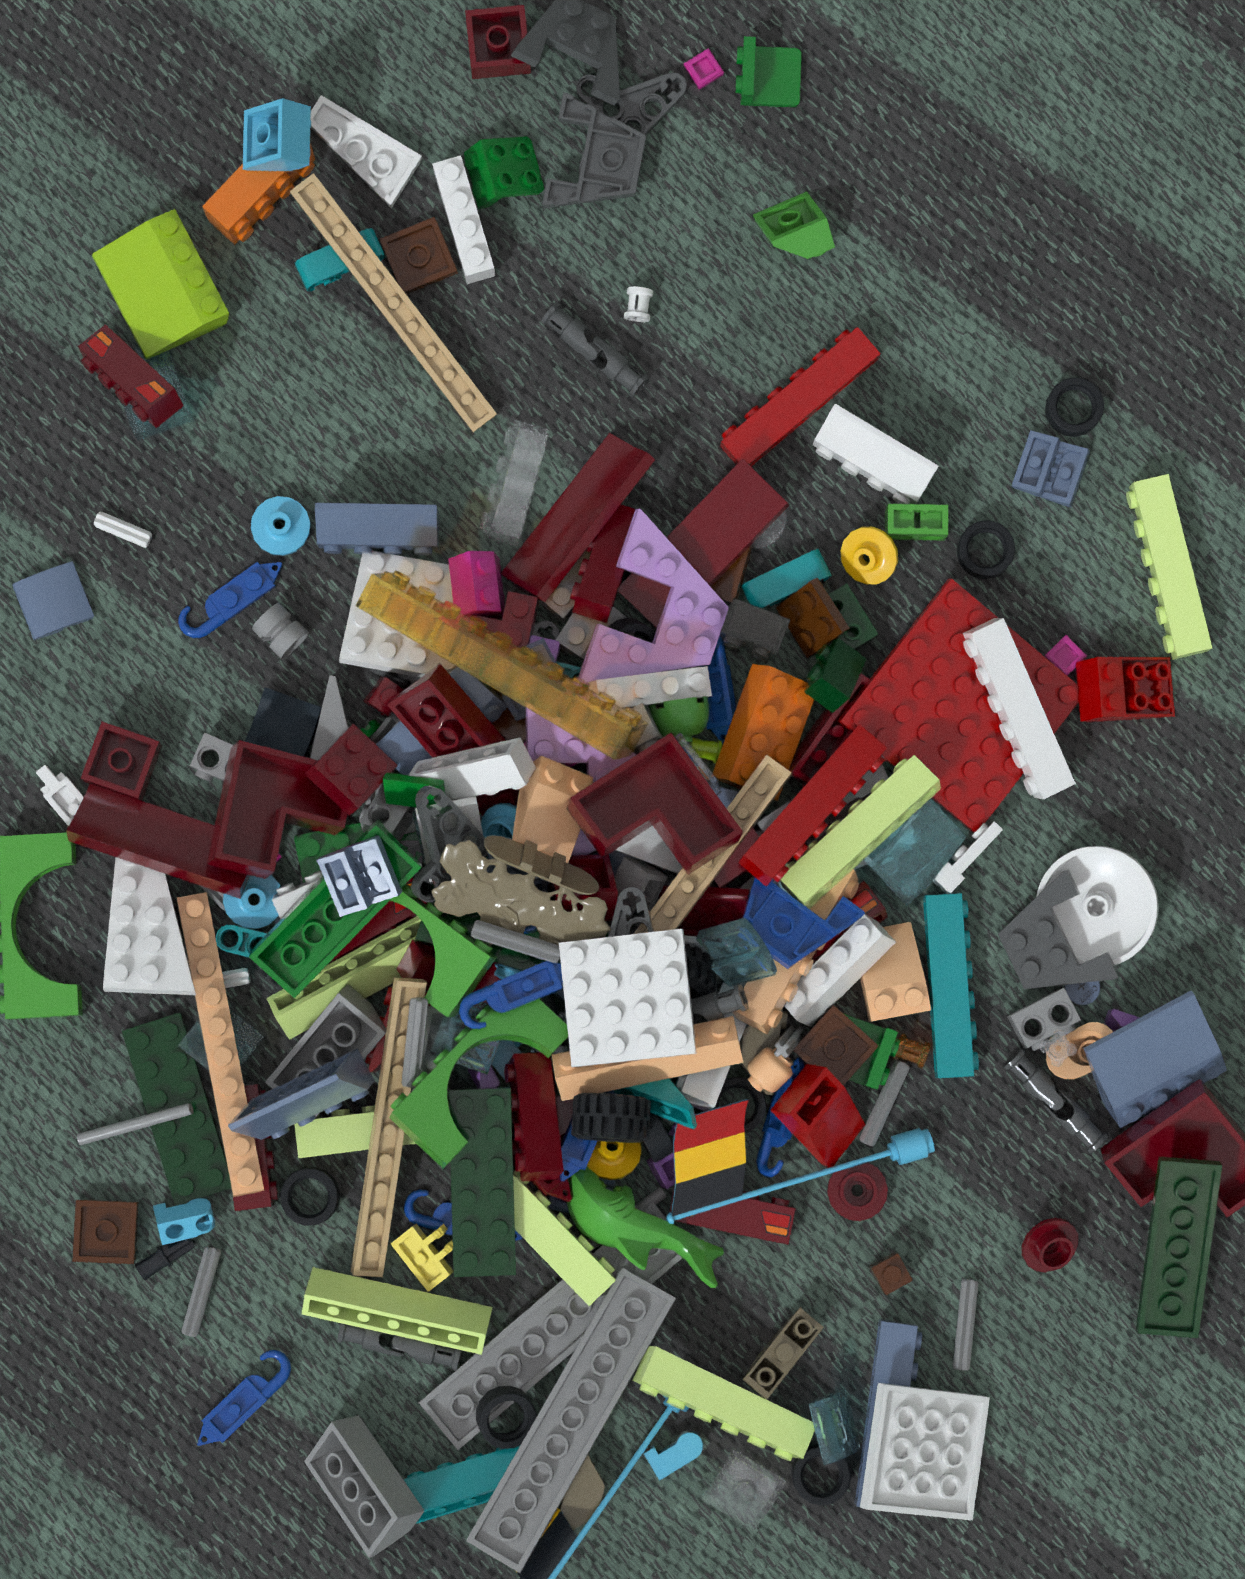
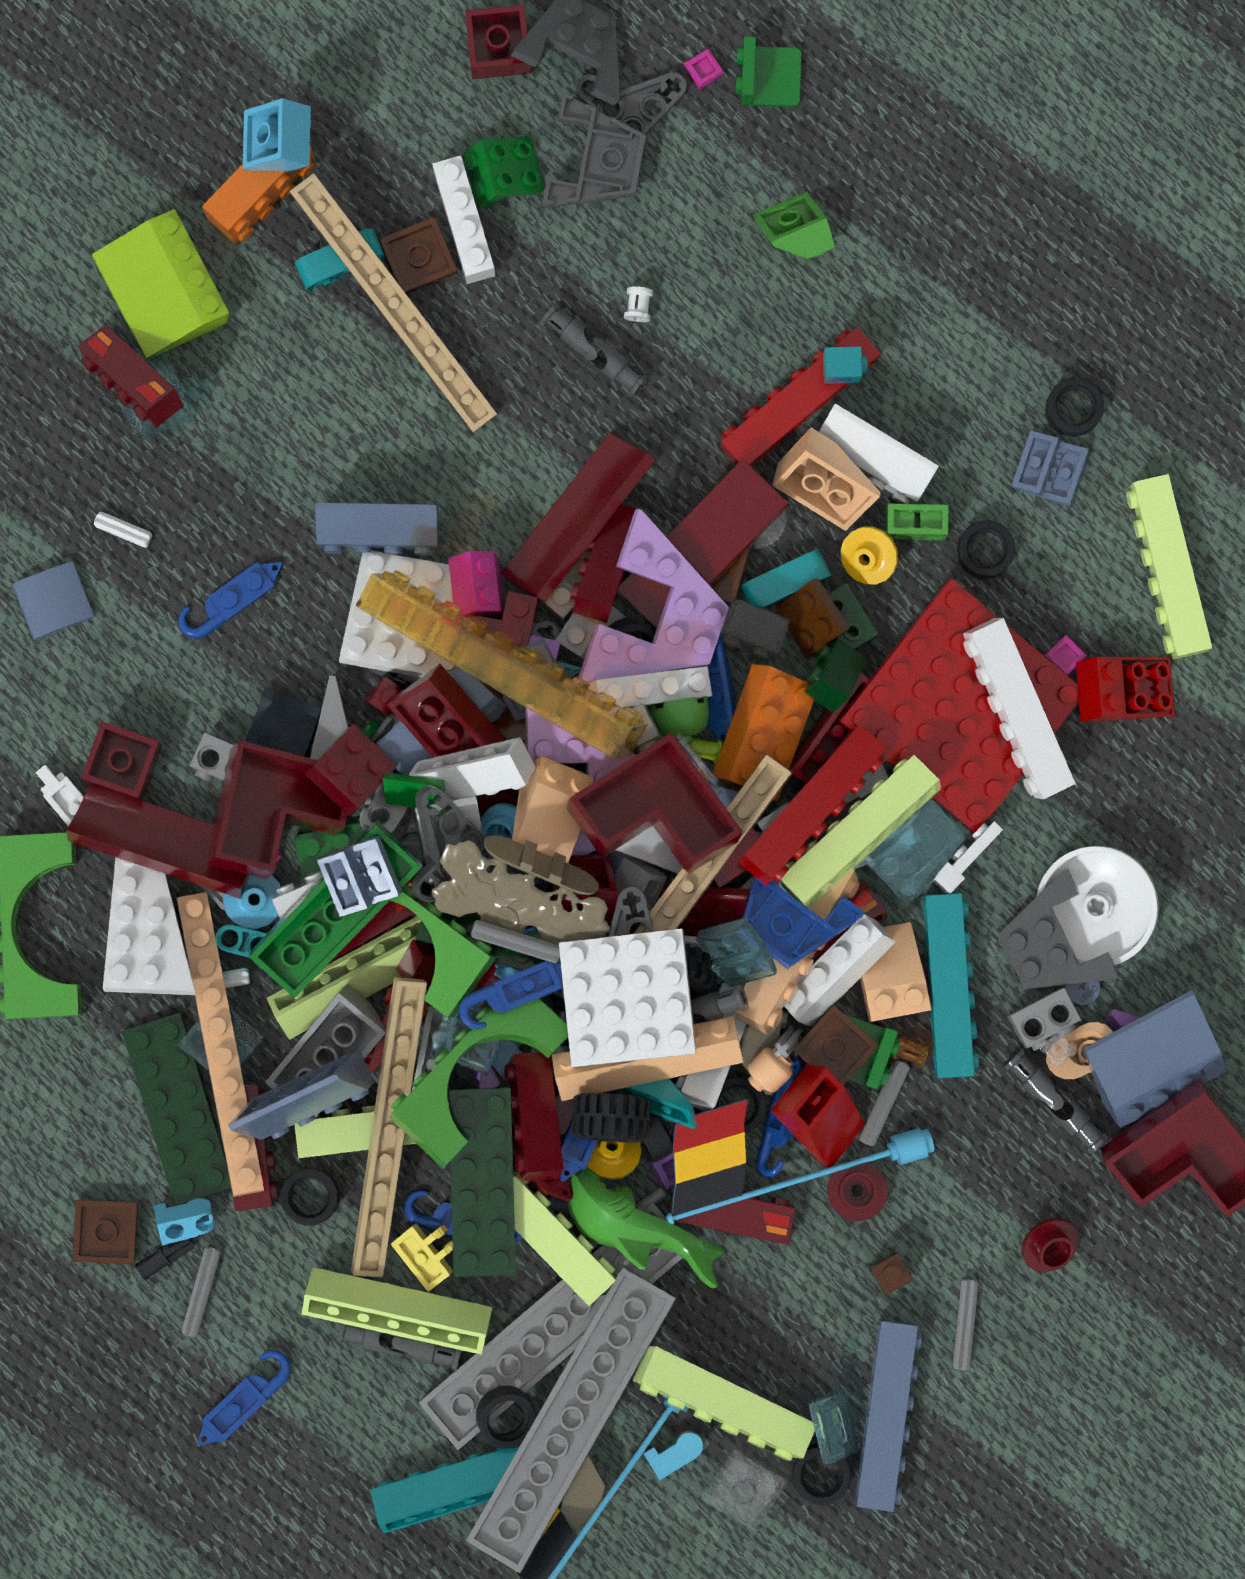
light grey piece [77,1103,194,1145] -> none
medium azure piece [251,496,311,556] -> none
light grey wheel [252,602,309,660] -> none
light grey slope [304,1415,424,1558] -> none
white wing [310,95,422,208] -> none
light grey axle [401,997,428,1088] -> none
clear brick [479,420,550,548] -> none
dark tan slope [743,1307,824,1400] -> none
white plate [860,1383,990,1521] -> none
dark green plate [1136,1156,1222,1338] -> none
none -> light nougat slope [772,427,881,531]
none -> teal brick [823,347,867,384]

